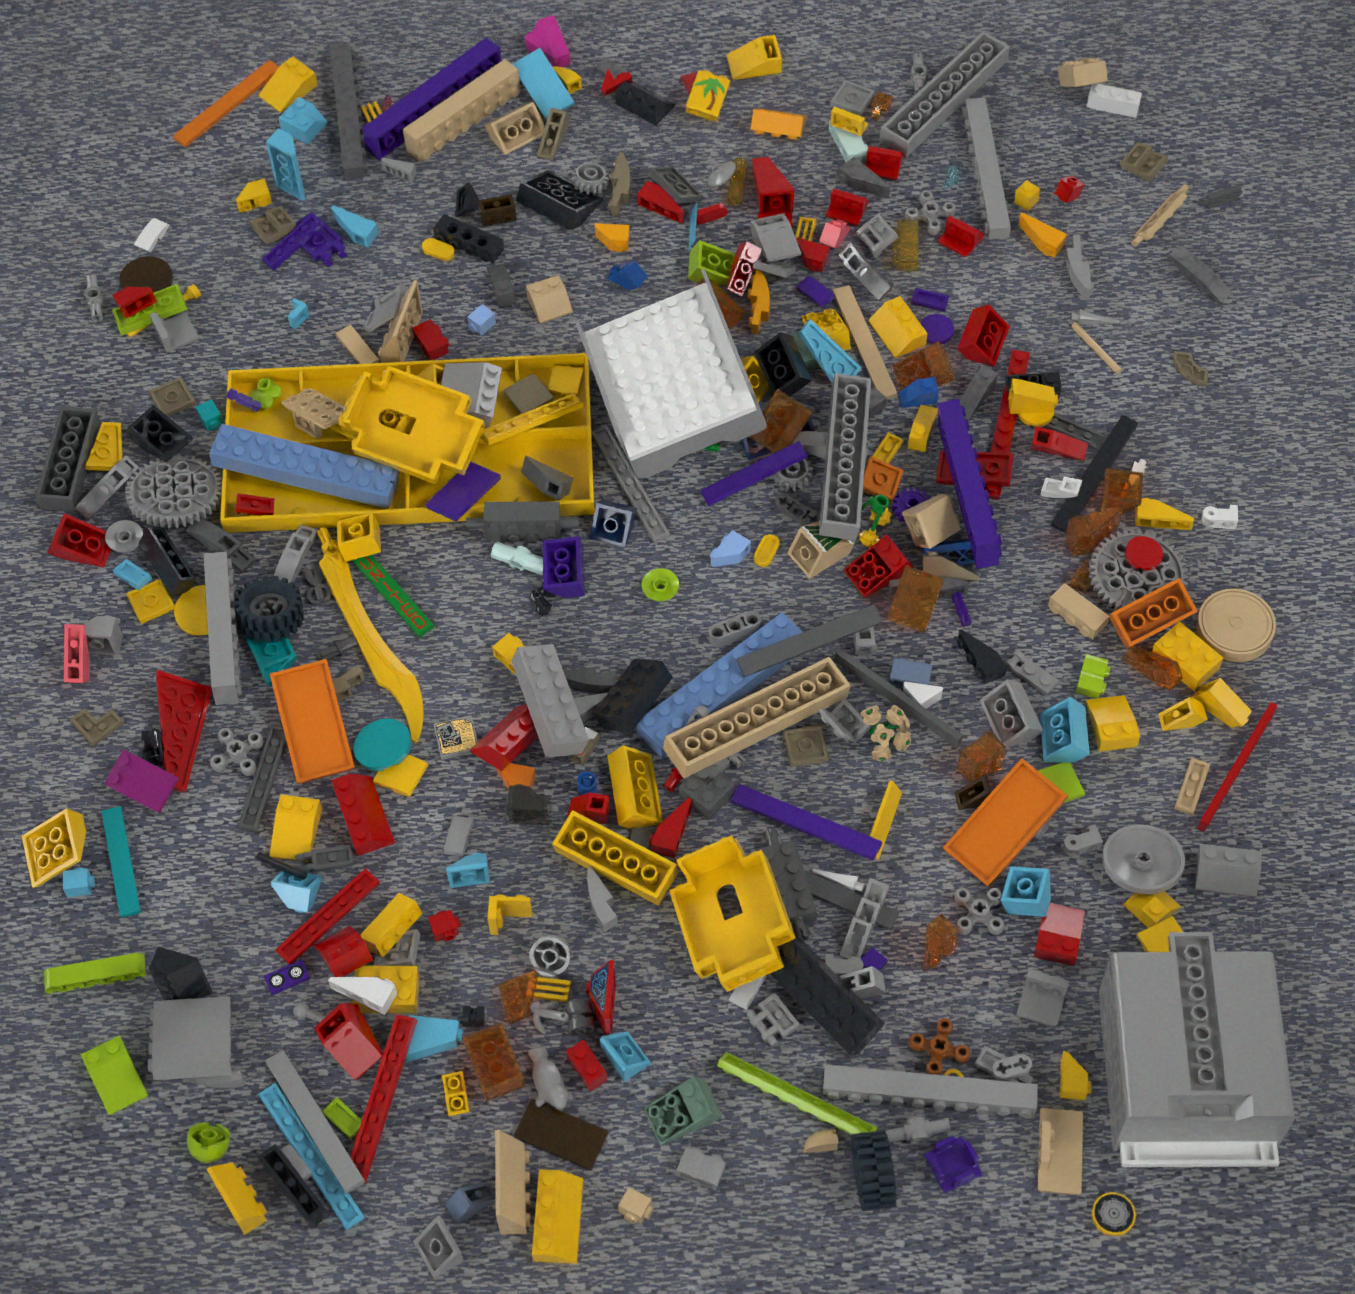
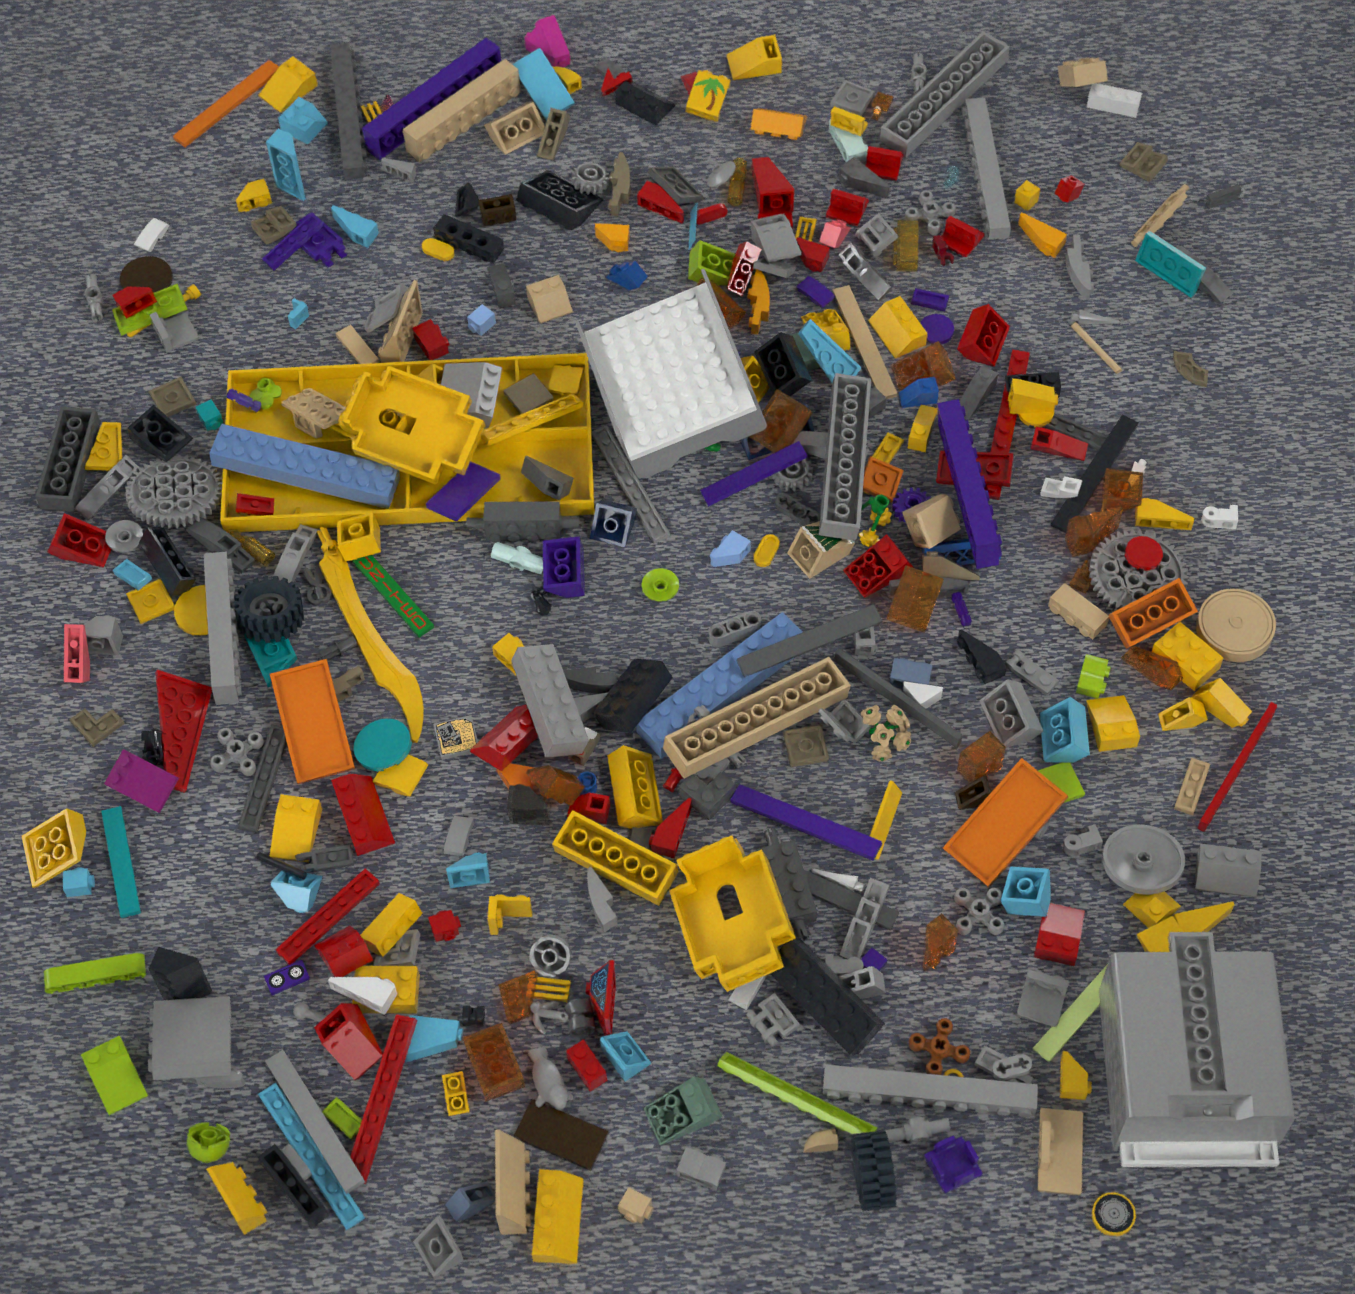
none -> clear yellow wheel [228,529,275,566]
none -> clear orange slope [526,765,585,805]
none -> dark red plate [932,235,954,266]
none -> yellowish green tile [1033,964,1108,1062]
none -> teal plate [1135,231,1206,298]
none -> yellow slope [1173,901,1234,932]

